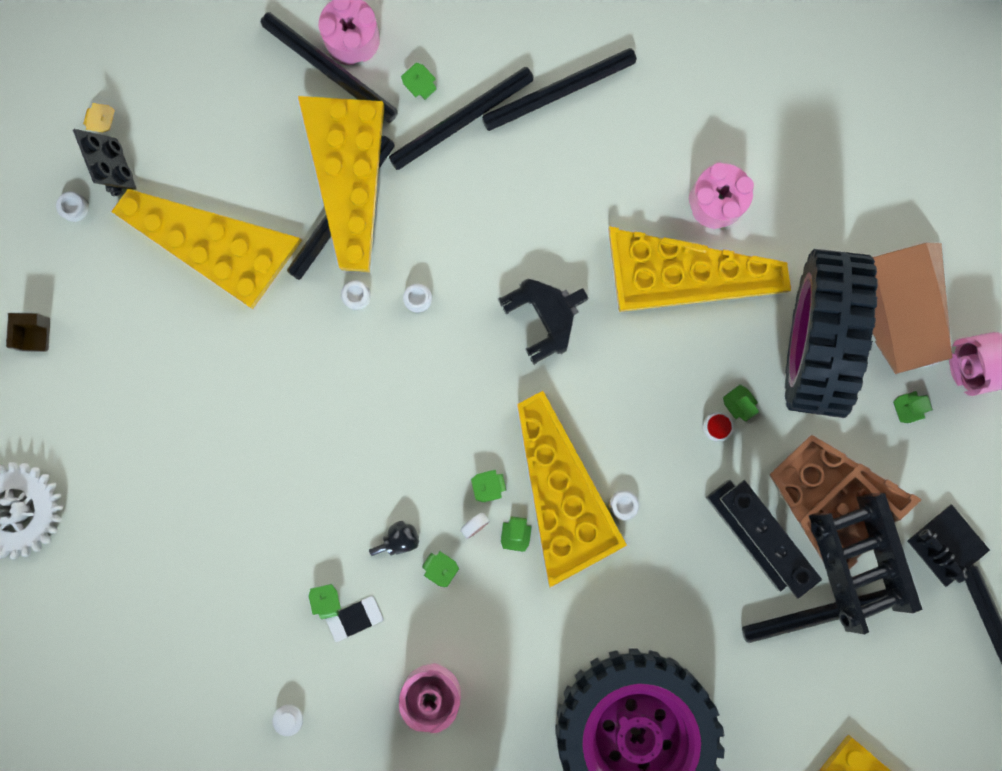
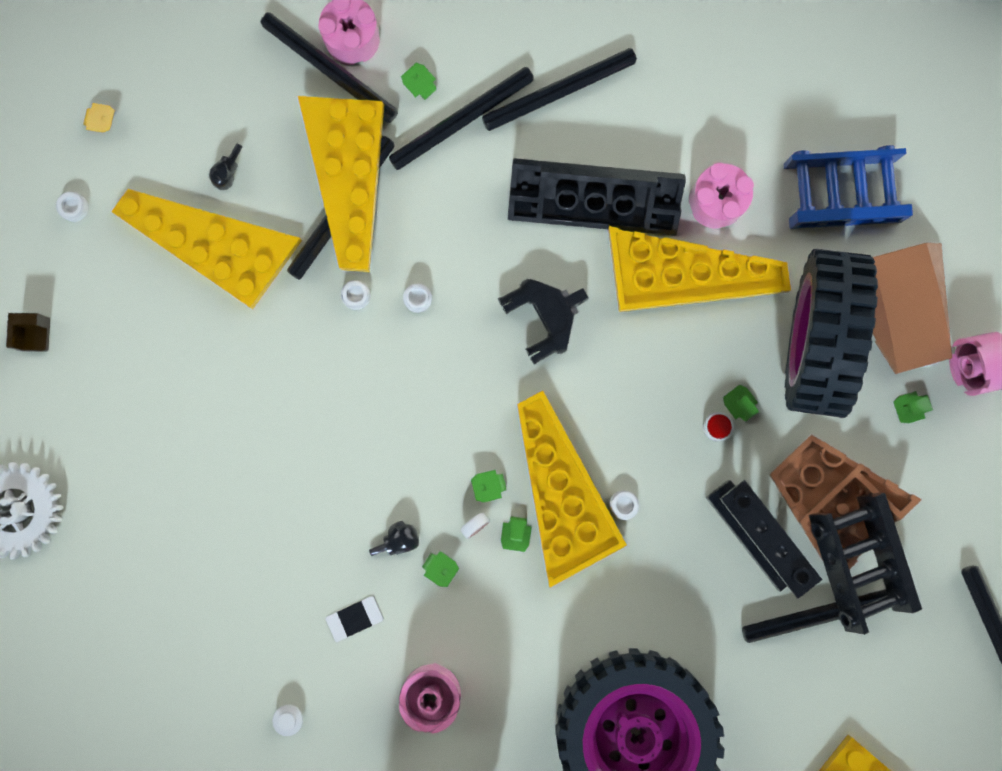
black hinge [73,129,137,196] -> none
bright green piece [308,584,341,619] -> none
black hinge [907,504,990,587] -> none
none -> black piece [209,143,243,190]
none -> black slope [508,158,686,236]
none -> blue fence [784,145,913,229]

